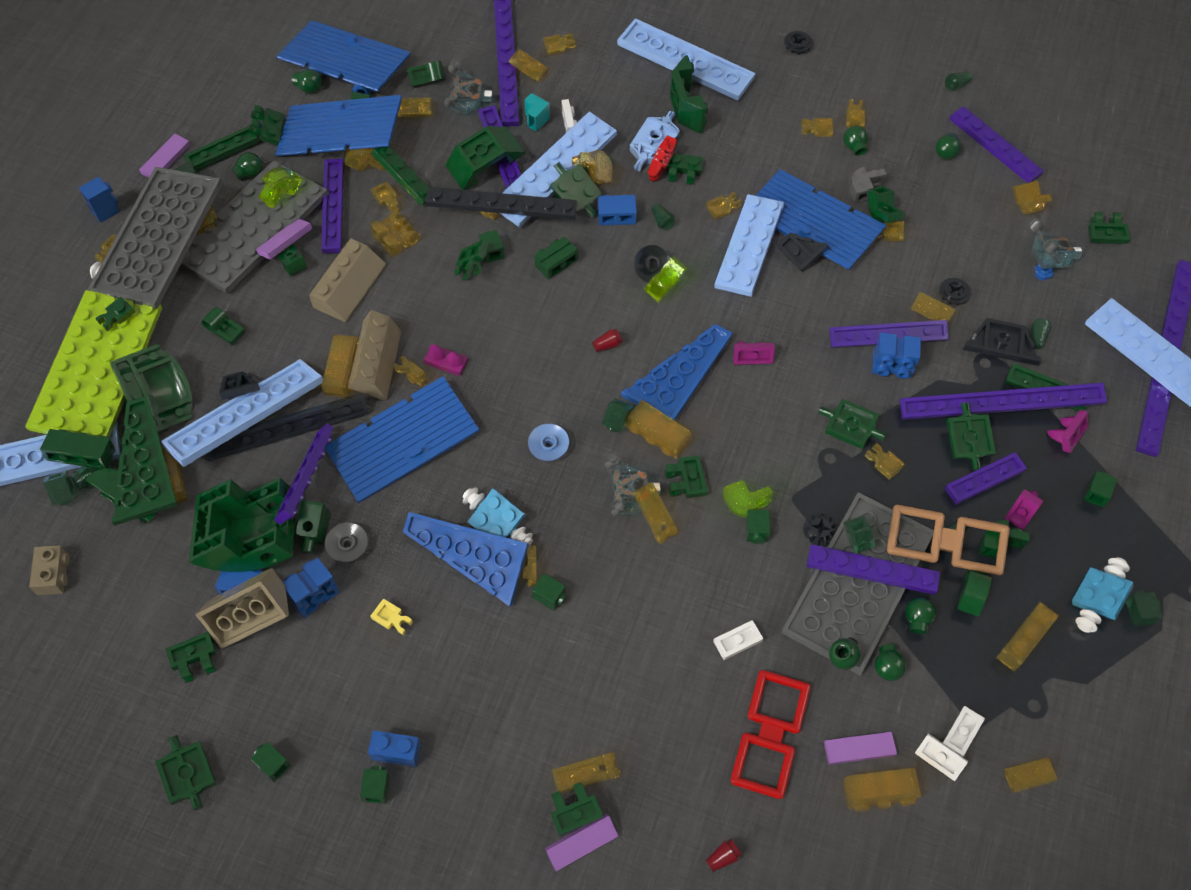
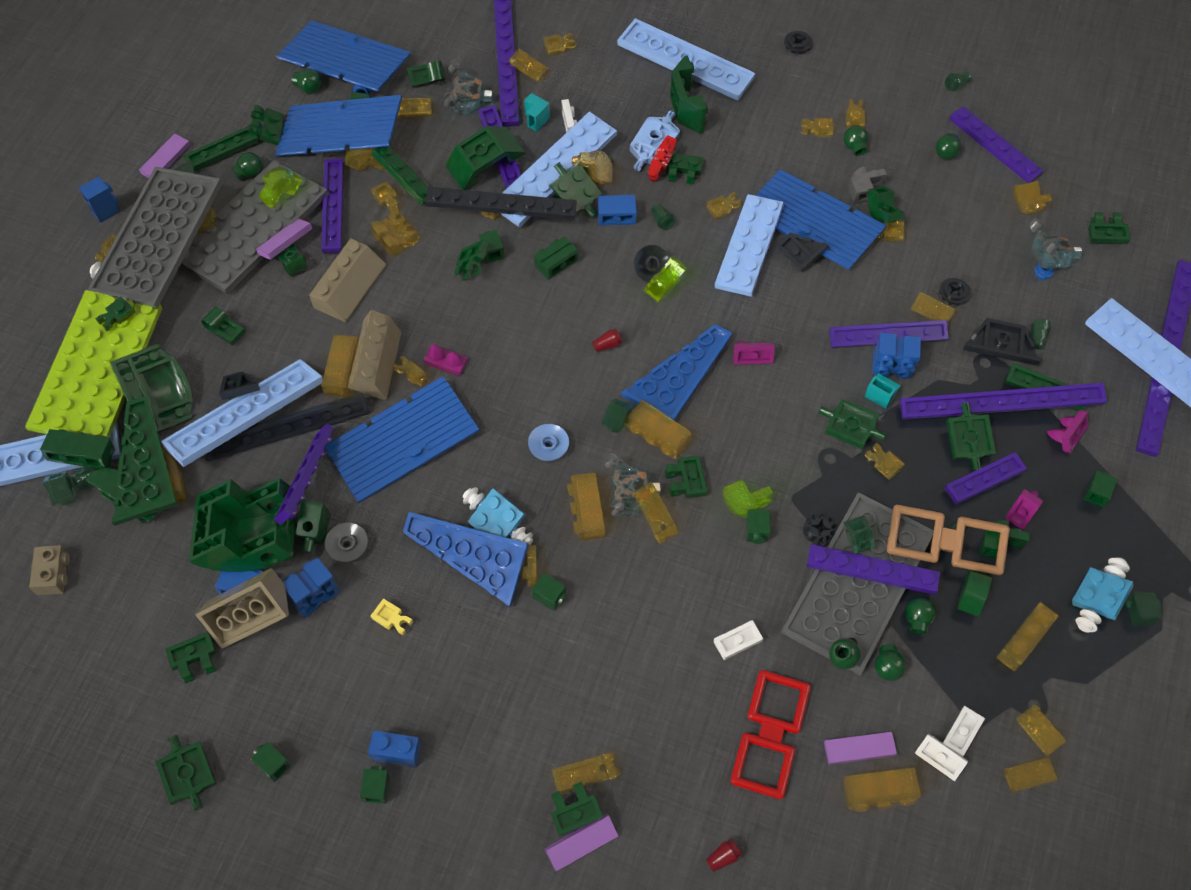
none -> clear yellow brick [567,472,605,541]
none -> teal piece [864,373,901,409]
none -> clear yellow plate [1016,705,1066,756]

